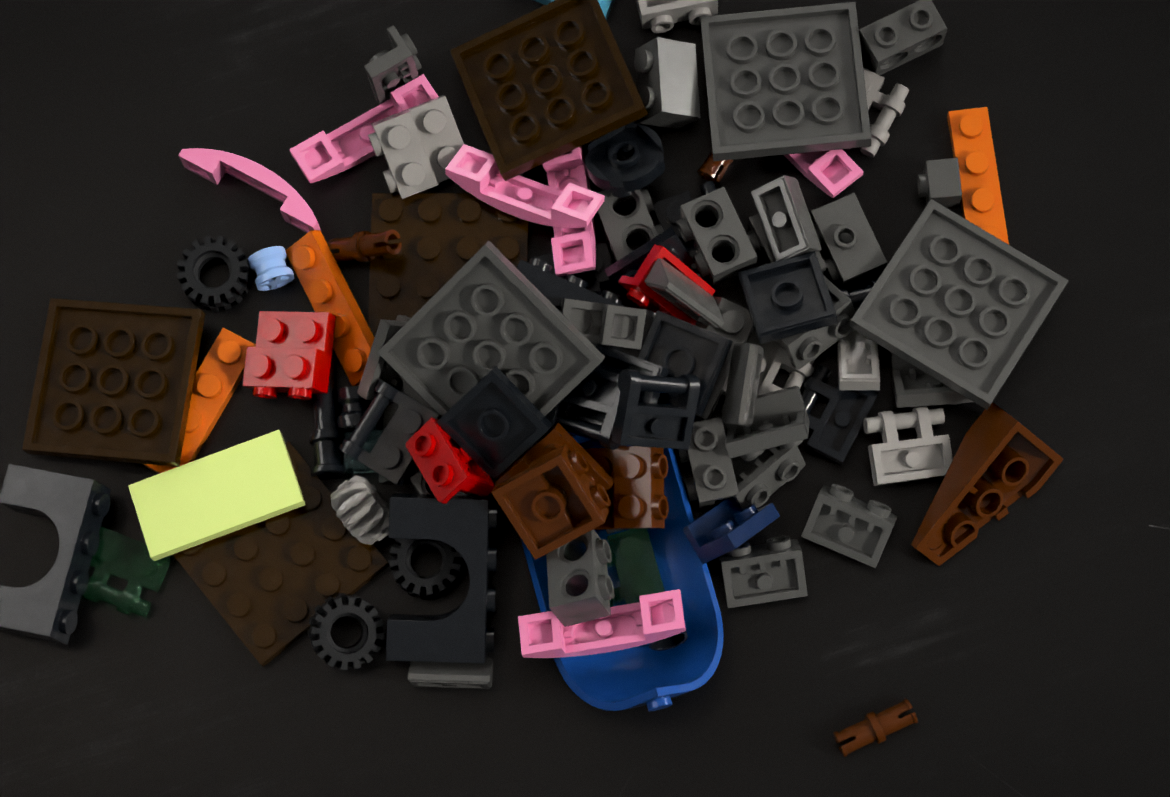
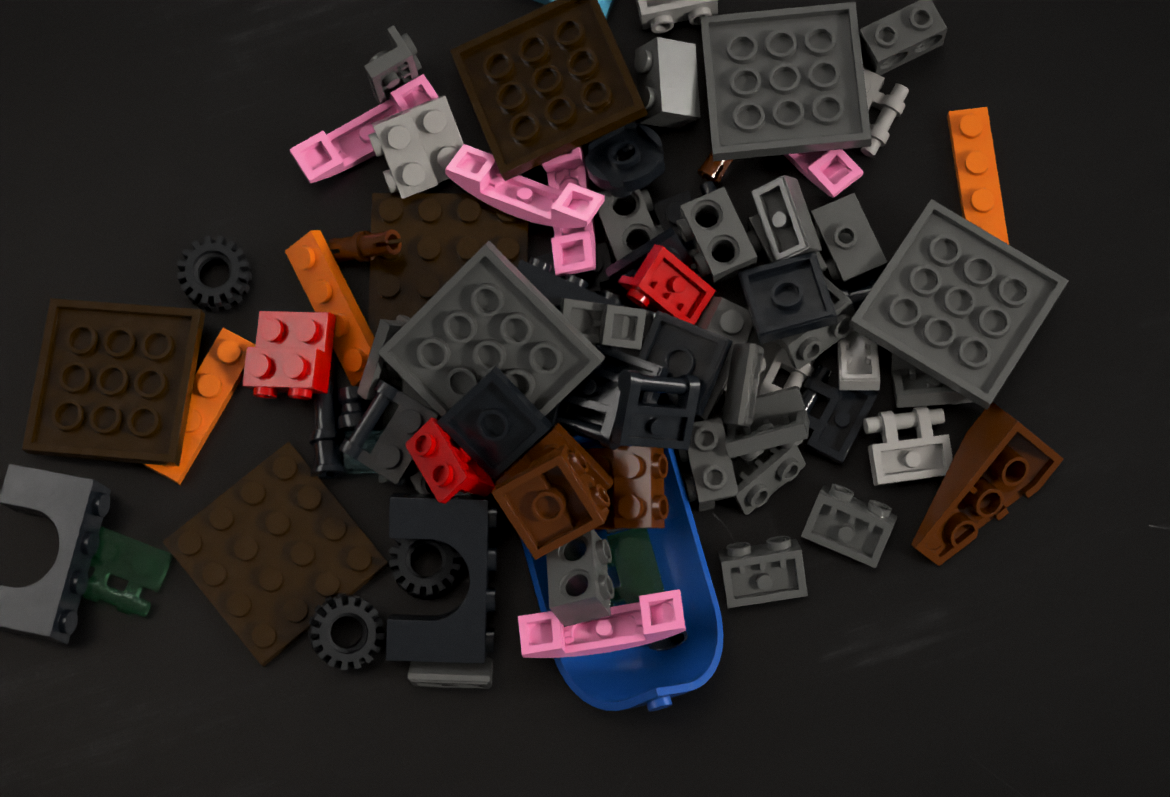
yellowish green tile [128,429,306,561] -> none
bright pink slope [178,148,322,233] -> none
light blue wheel [248,246,294,291] -> none
light grey gear [331,475,390,545] -> none
dark grey slope [644,258,724,328] -> none
dark blue bracket [683,497,780,564] -> none
reddish brown pin [833,698,918,757] -> none
dark grey plate [917,158,962,208] -> none

